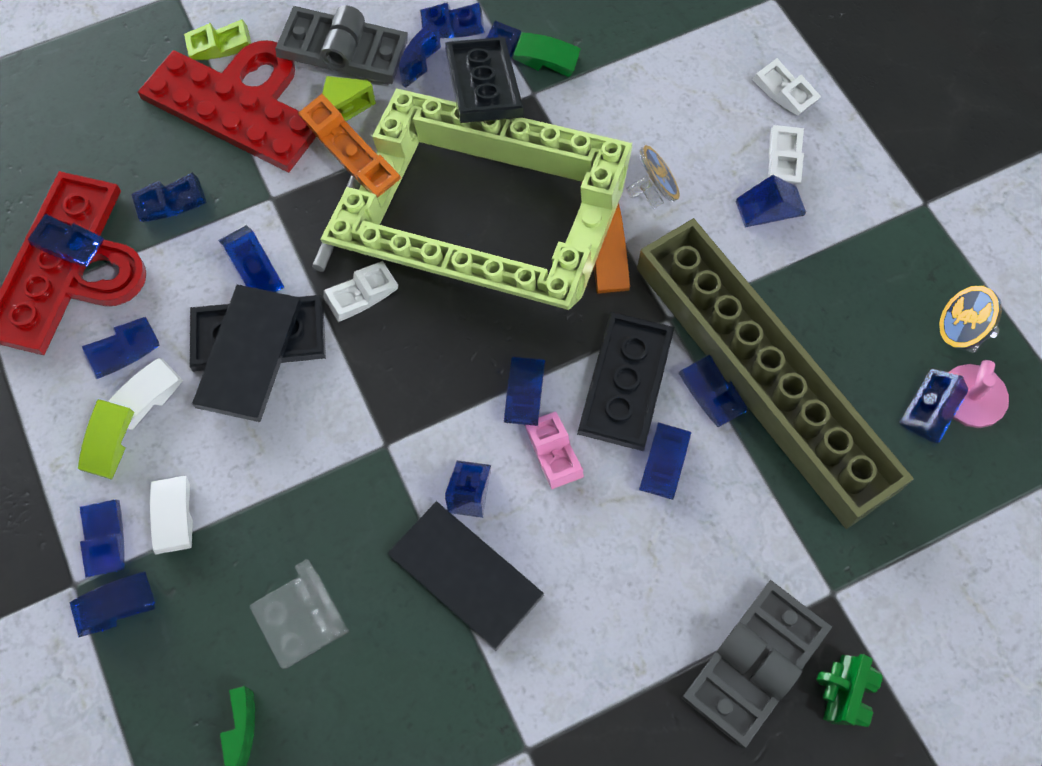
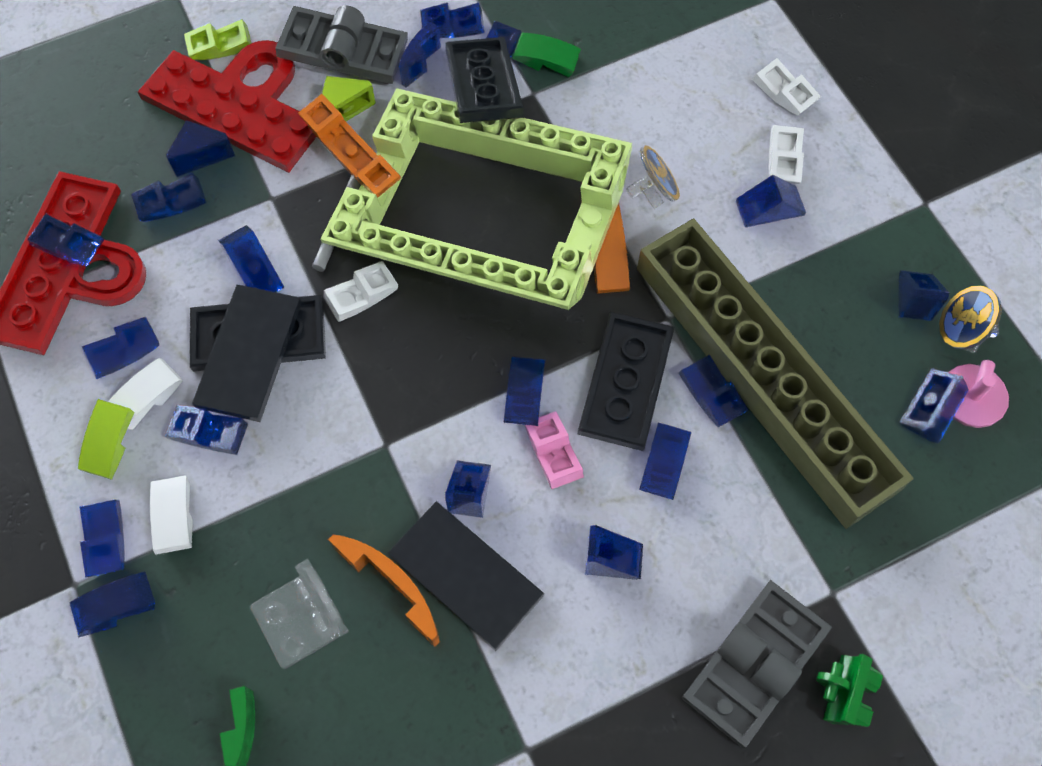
none -> clear blue slope [165,405,248,455]
none -> clear blue slope [166,120,235,177]
none -> orange slope [328,534,440,647]
none -> clear blue slope [585,525,643,580]
none -> clear blue slope [899,270,950,321]

